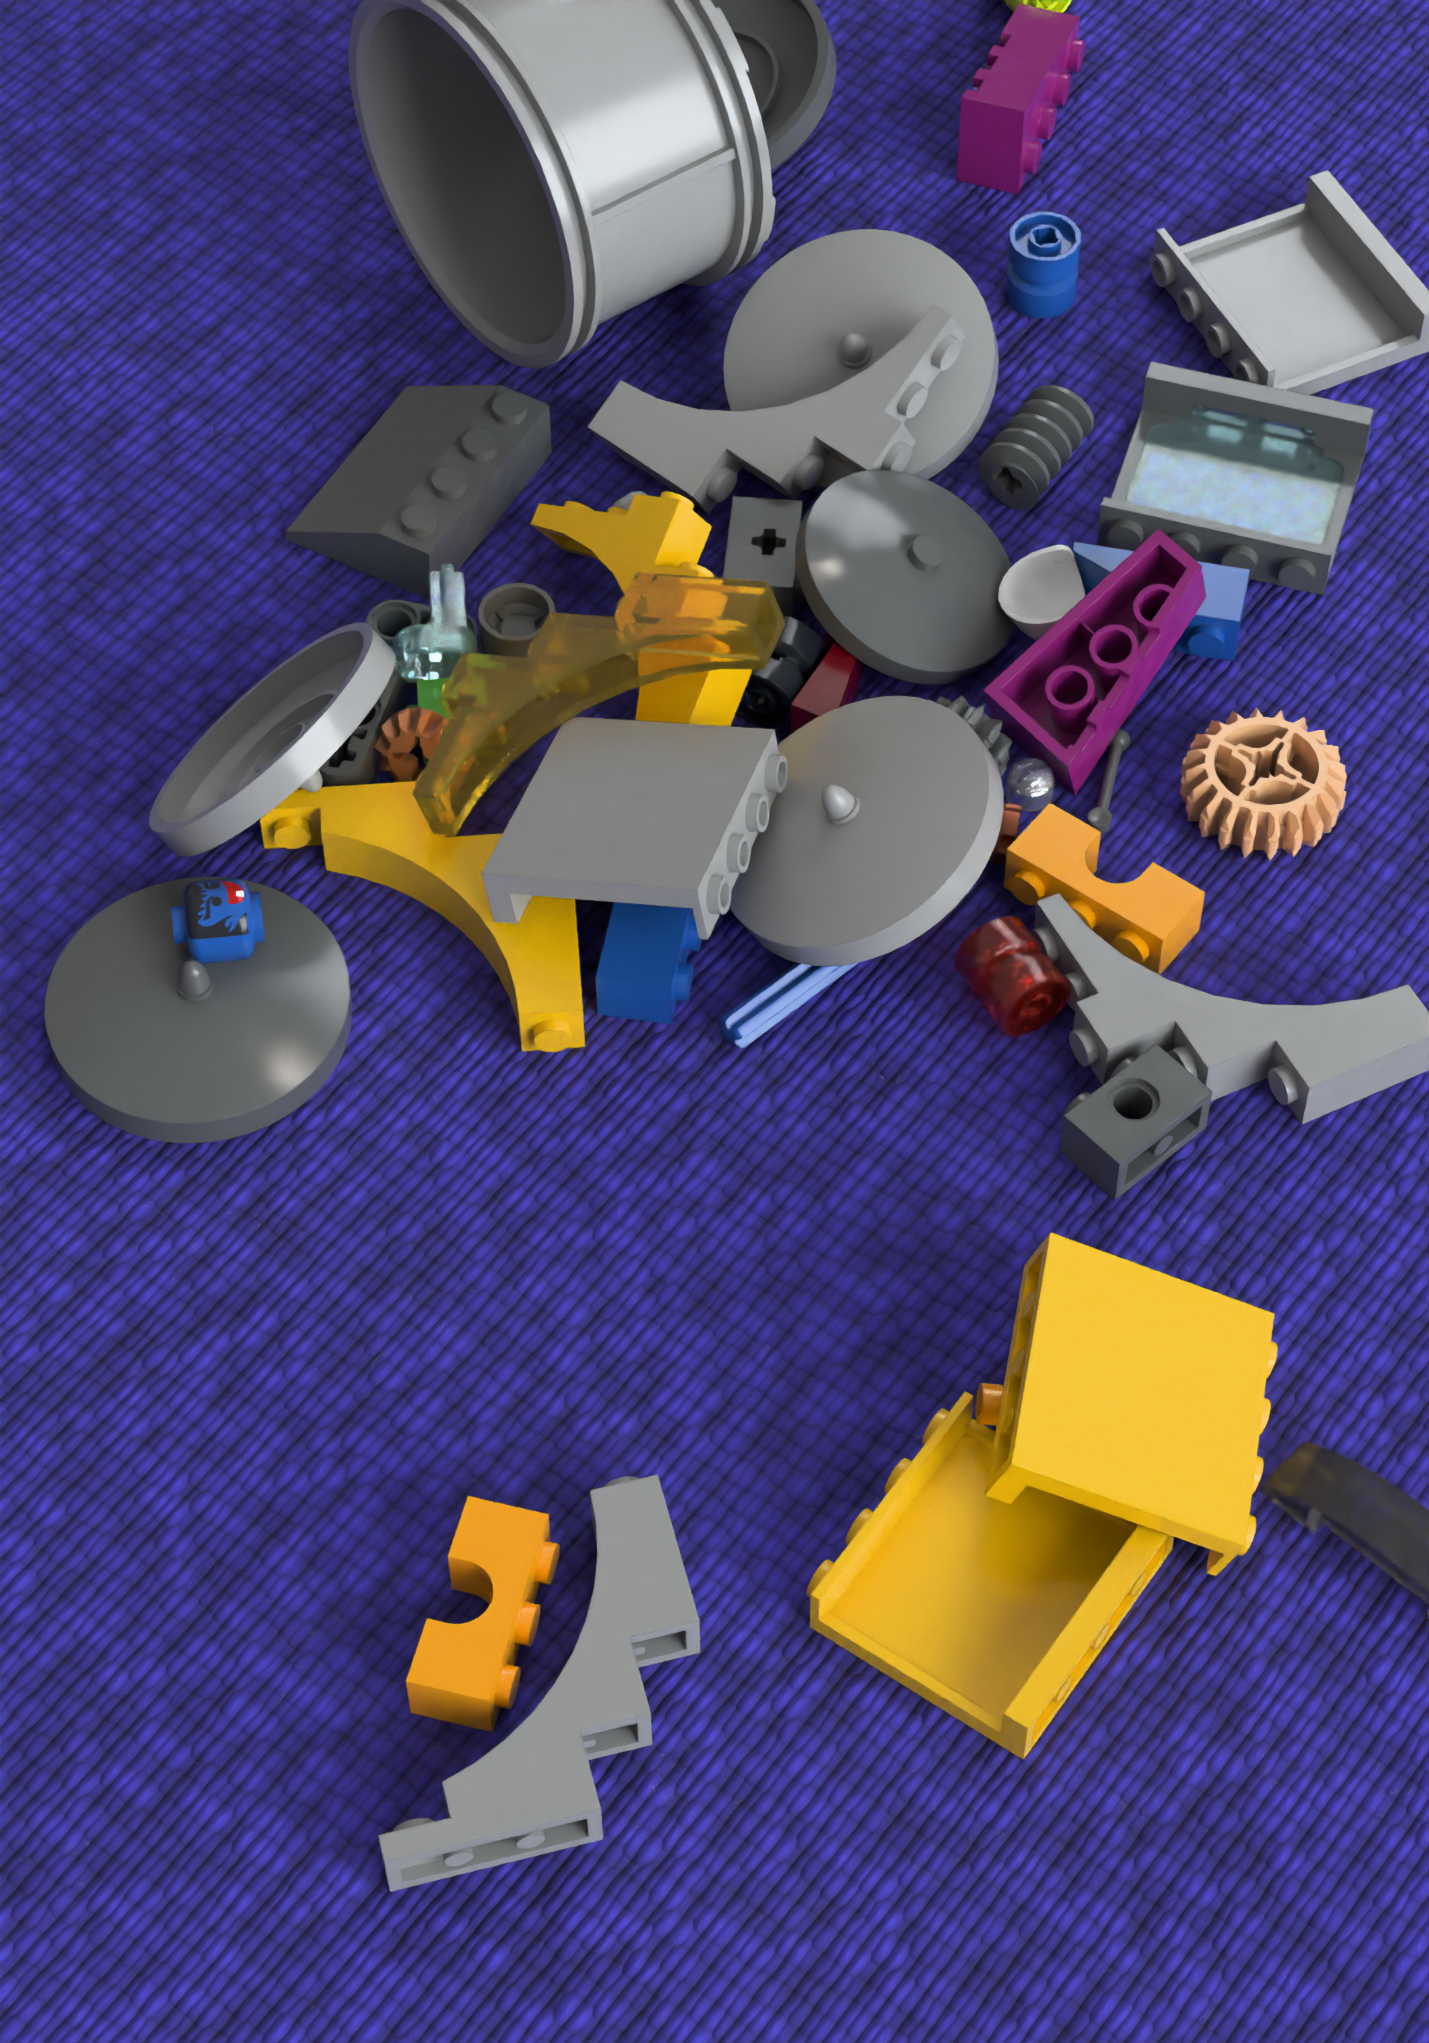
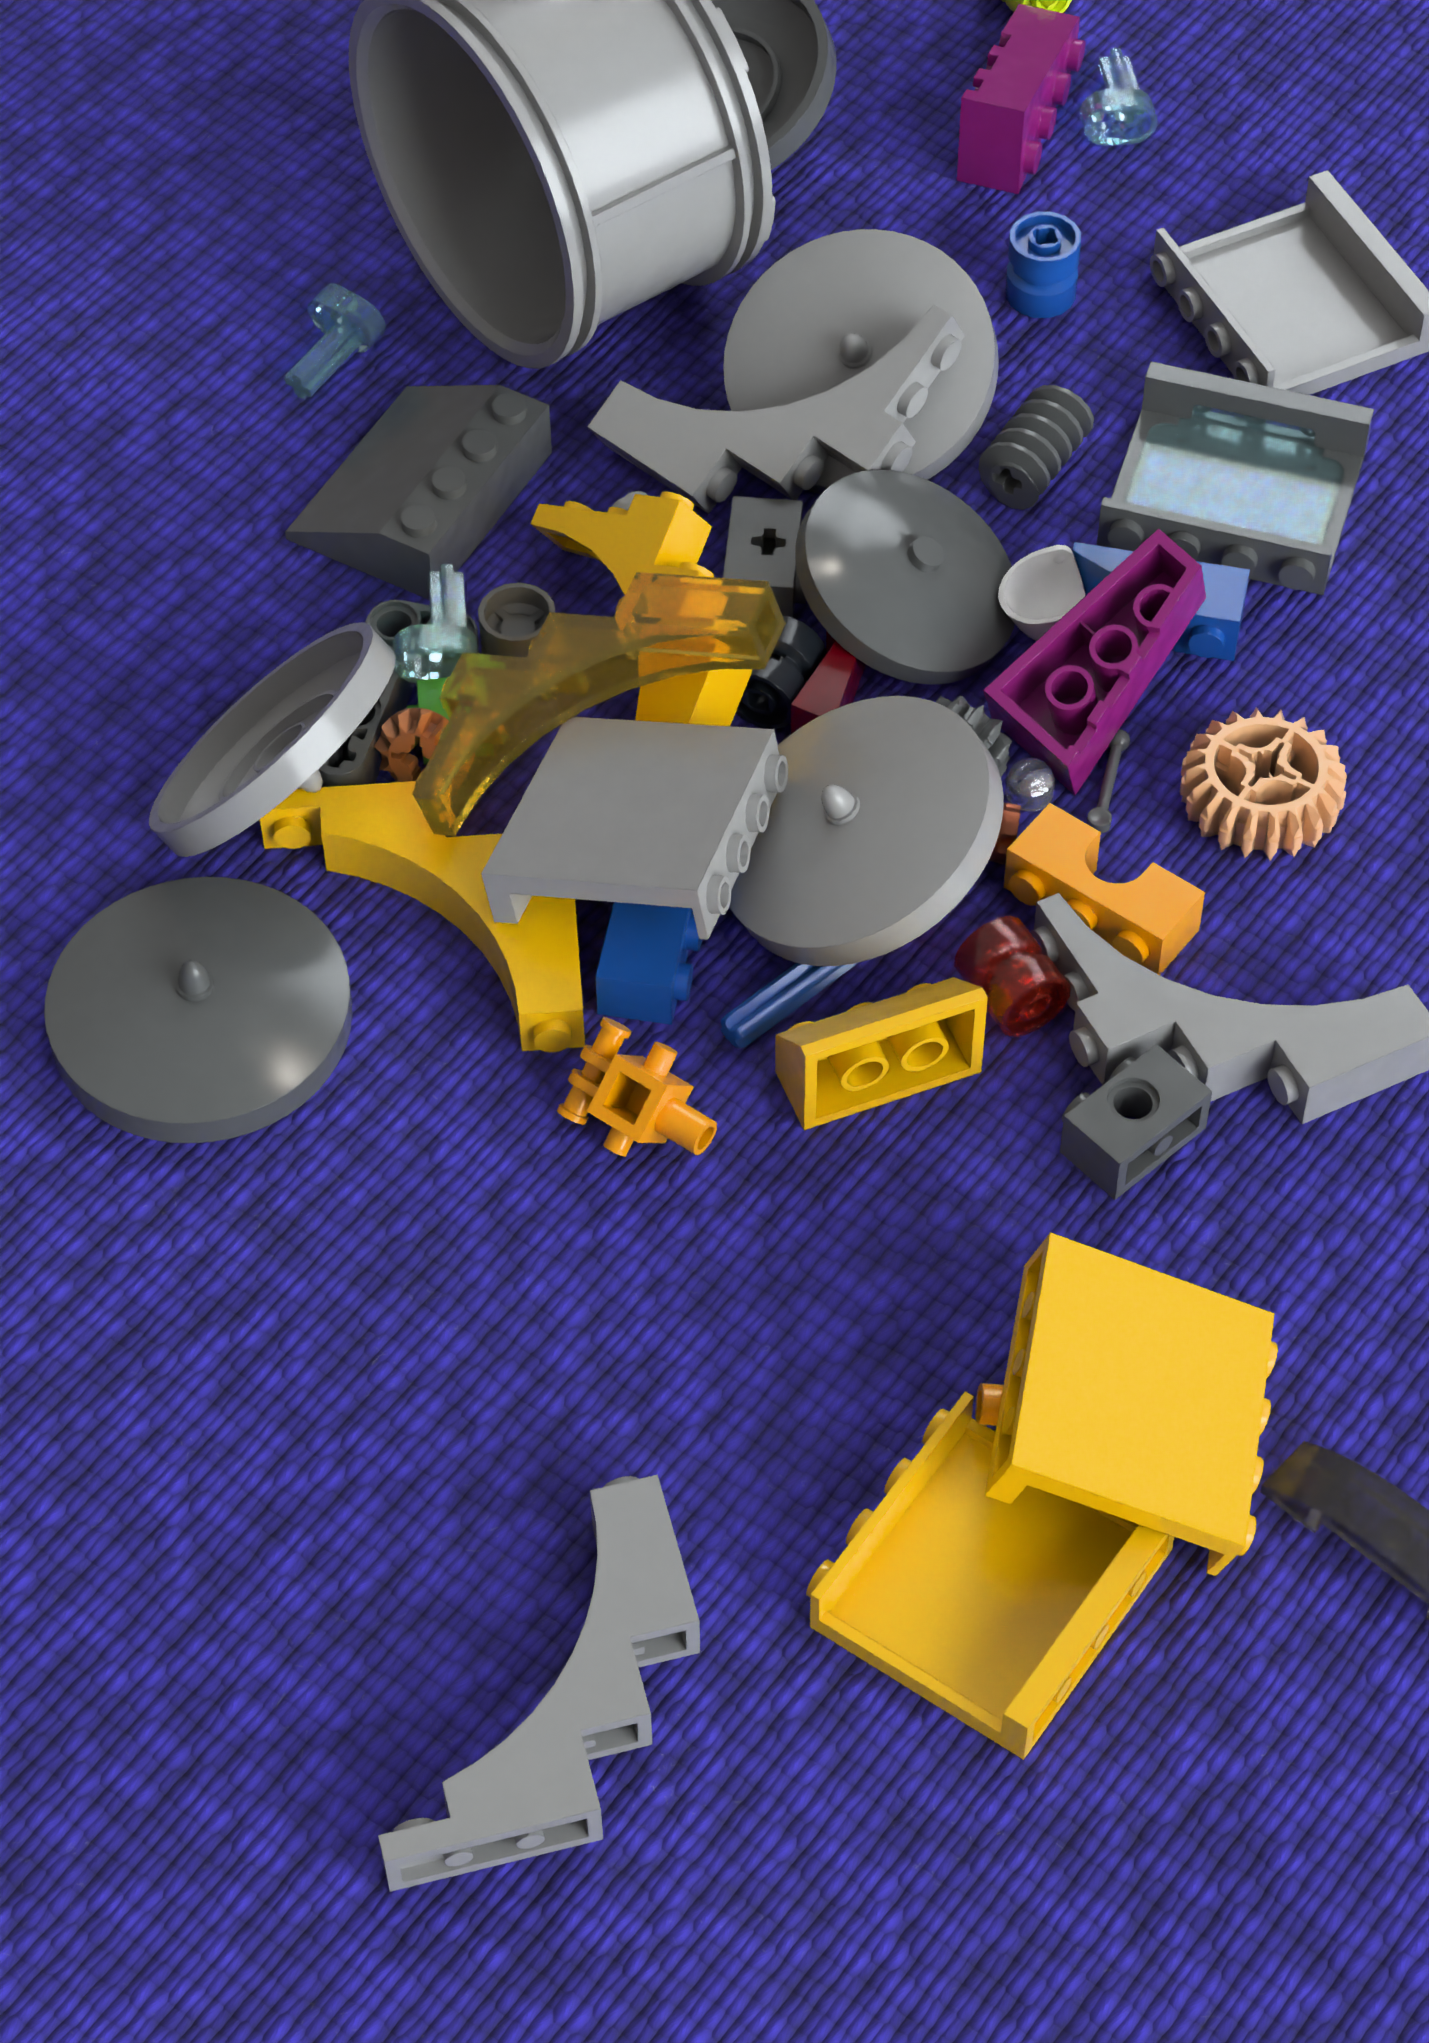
blue head [171,878,265,964] -> none
light orange arch [406,1496,560,1732] -> none
none -> clear light blue piece [284,283,386,399]
none -> light orange piece [557,1017,717,1157]
none -> yellow slope [775,977,988,1130]
none -> clear light blue piece [1079,48,1158,146]

